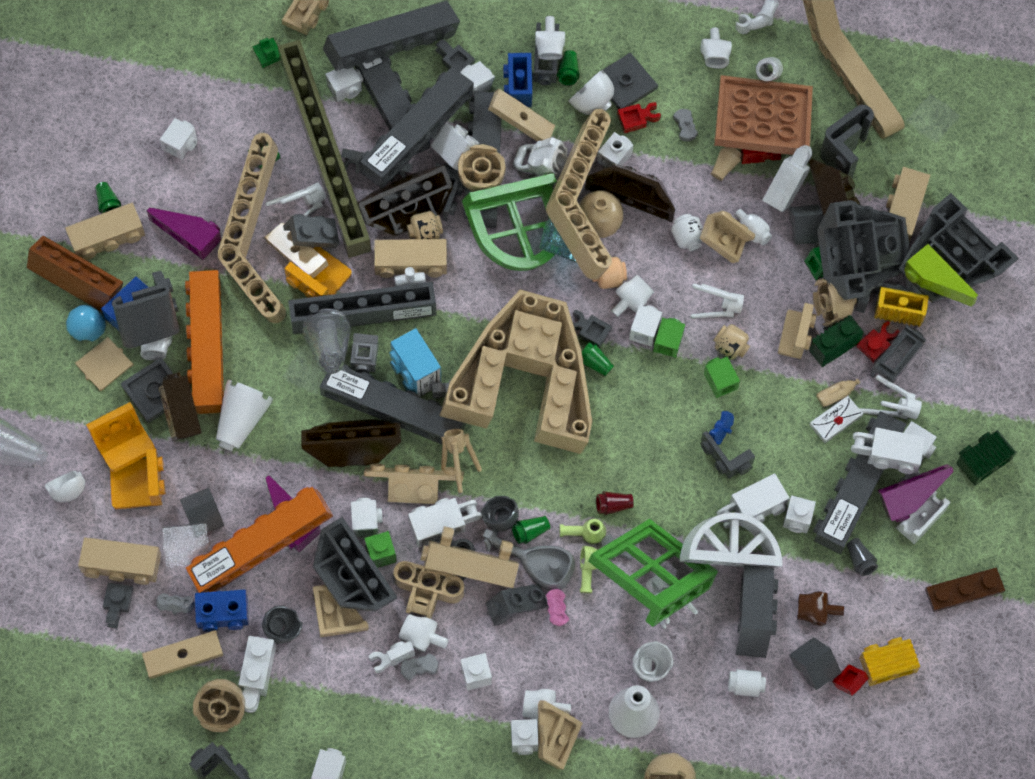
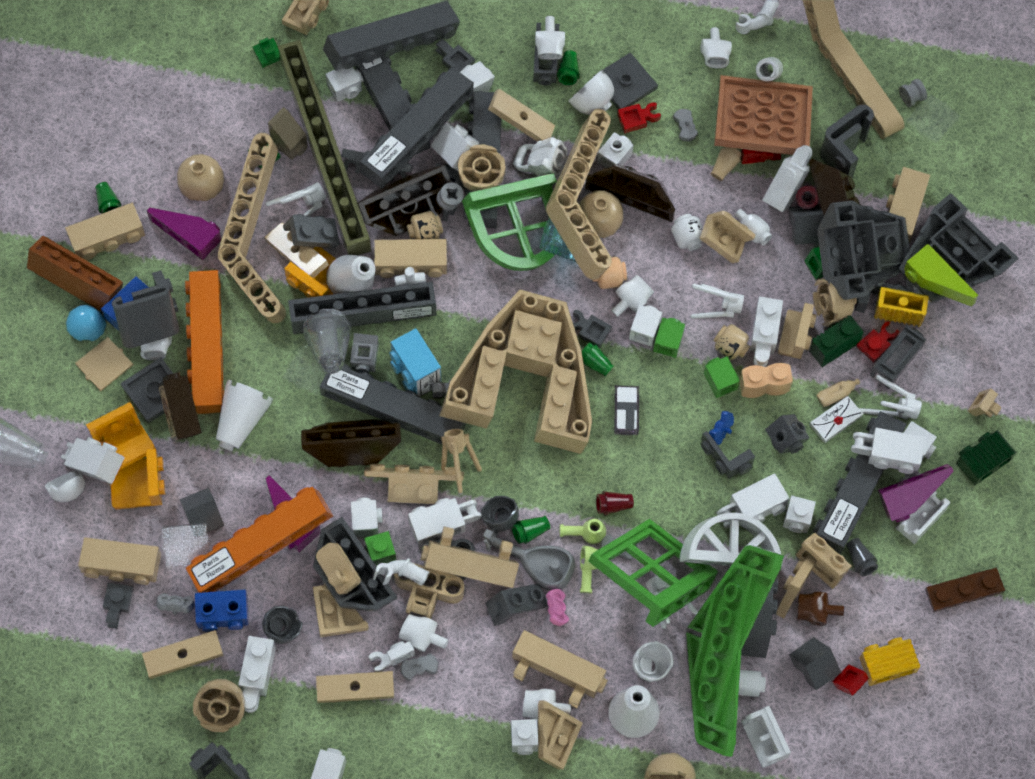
white brick [160,118,197,160] -> none
white brick [461,653,492,691] -> none
blue brick [503,53,532,107] -> none
none -> white brick [60,437,125,484]
none -> tan cylinder [177,154,224,201]
none -> dark tan slope [268,107,308,160]
none -> tan piece [316,543,361,594]
none -> tan tile [316,671,394,703]
none -> white cone [326,255,375,294]
none -> white piece [373,558,430,586]
none -> light grey wheel [436,182,464,211]
none -> tan brick [512,630,608,709]
none -> slope [614,385,639,435]
none -> bright green wing [686,545,784,757]
none -> light nougat brick [739,363,793,398]
none -> white hinge [741,706,791,768]
none -> white brick [750,296,783,367]
none -> dark grey brick [765,414,809,454]
none -> tan wing [776,554,817,619]
none -> tan bracket [795,533,852,589]
none -> dark red cone [796,186,819,209]
none -> light grey wheel [899,79,927,107]
none -> tan tile [968,388,1001,418]

